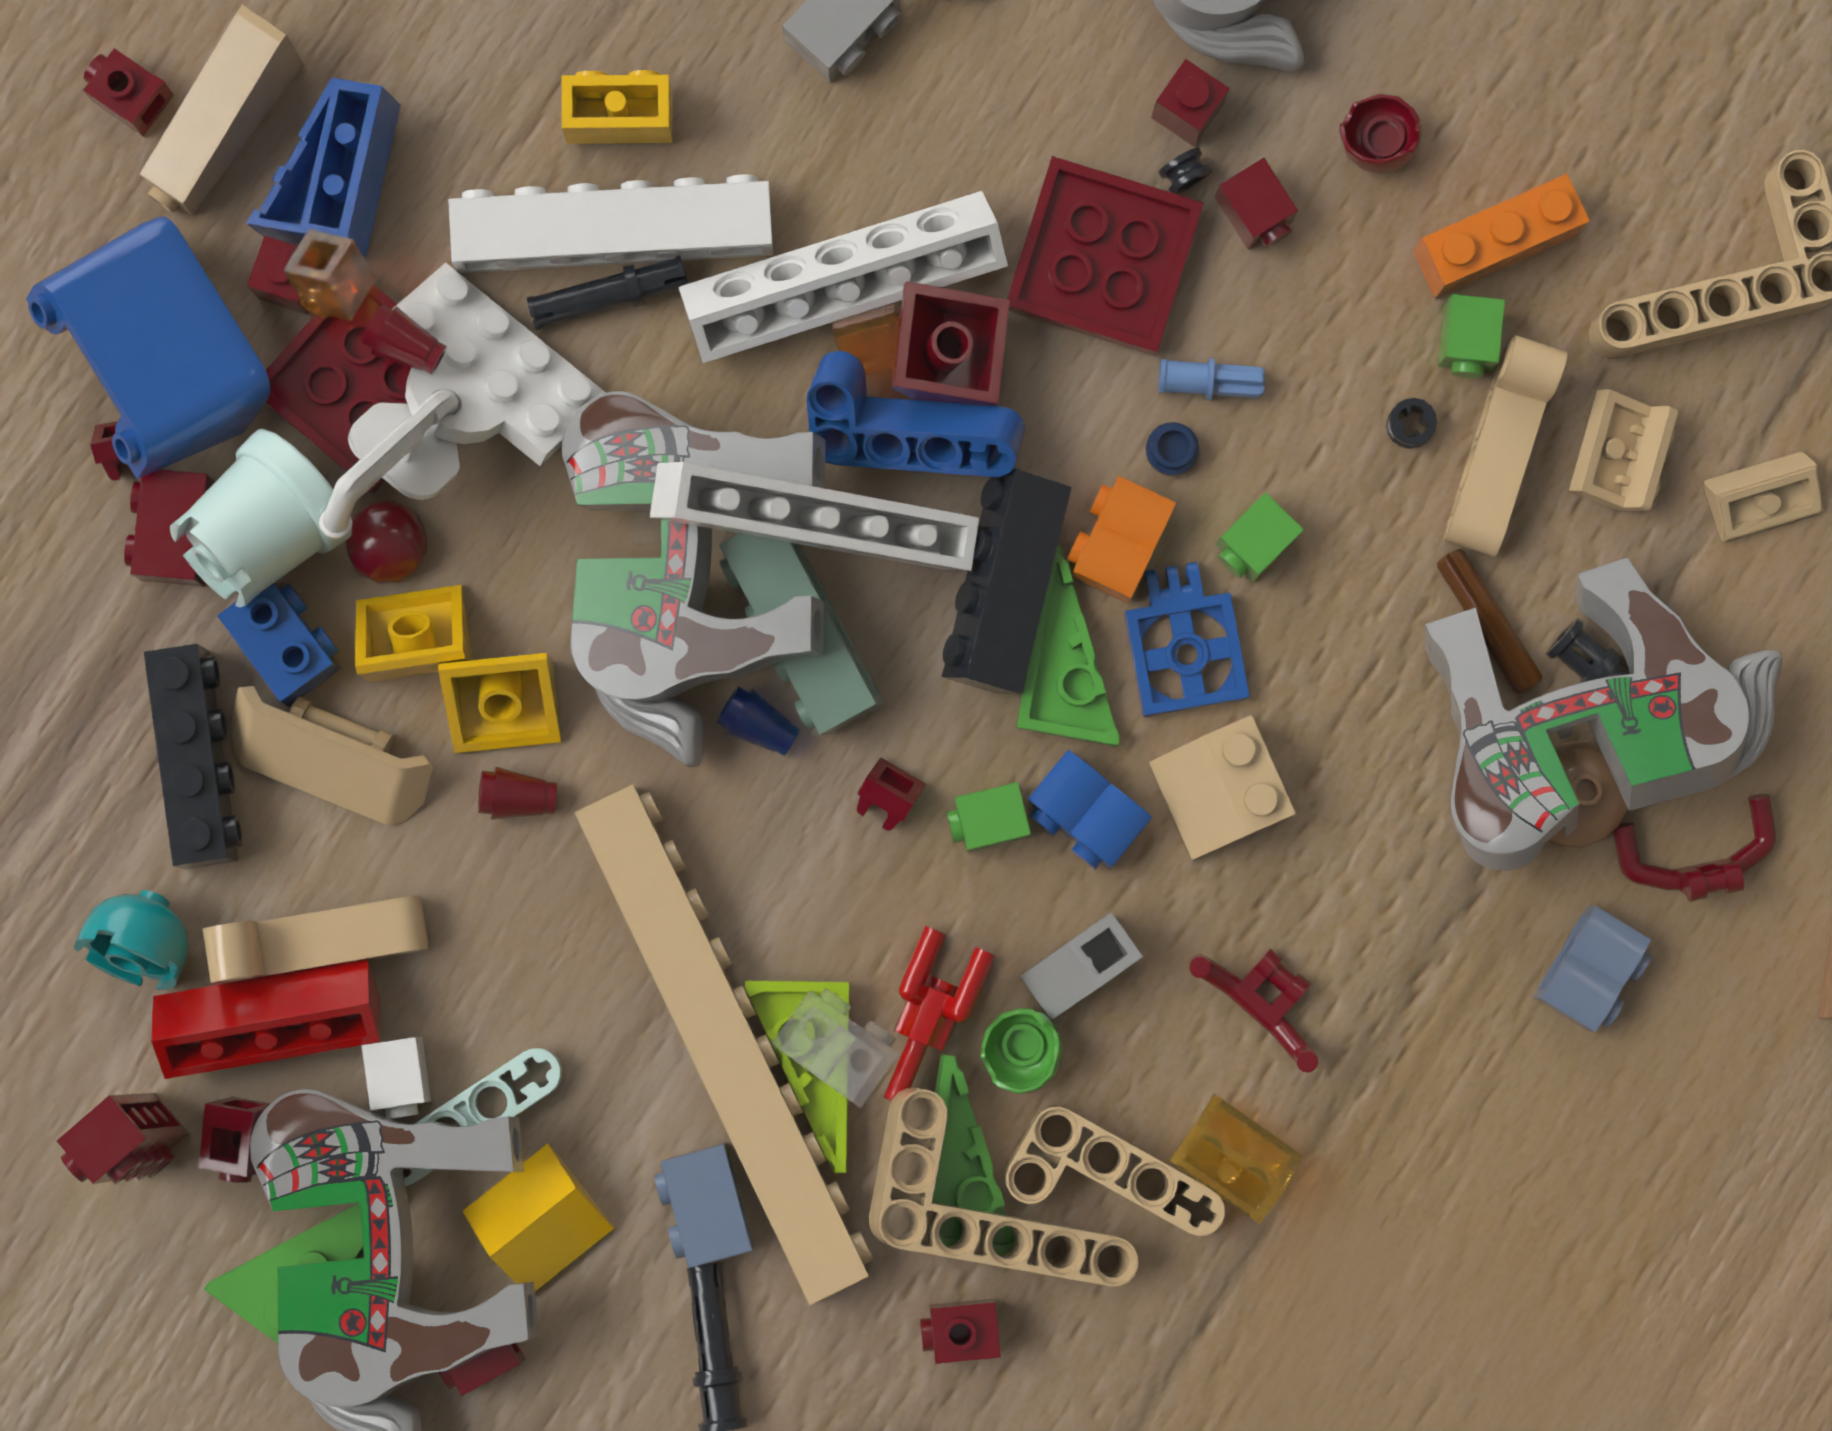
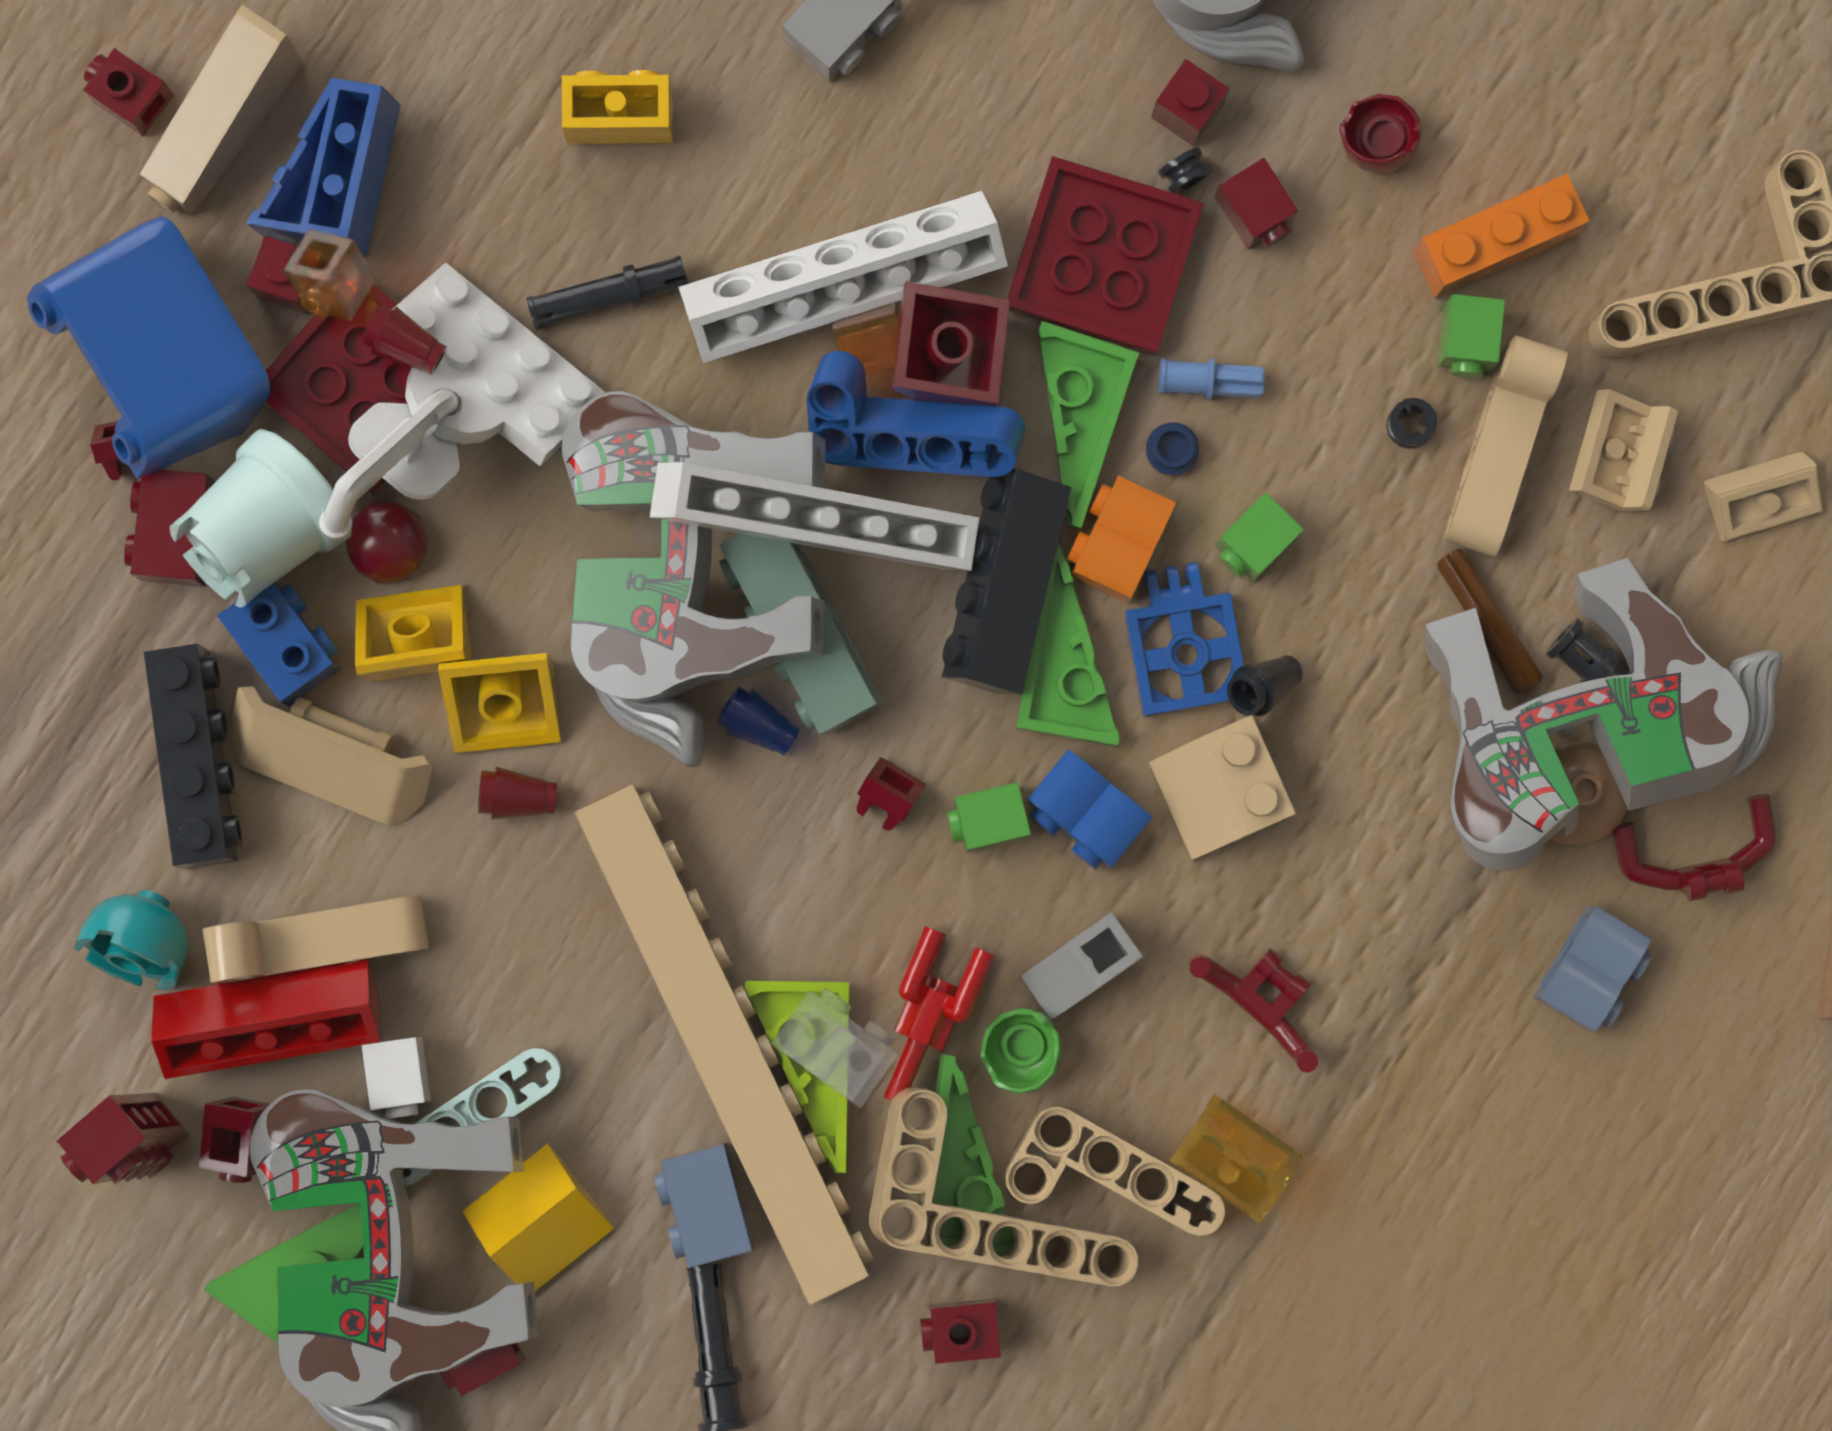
white brick [448,174,773,273] -> none
none -> bright green wing [1038,321,1139,531]
none -> black cone [1227,655,1303,716]

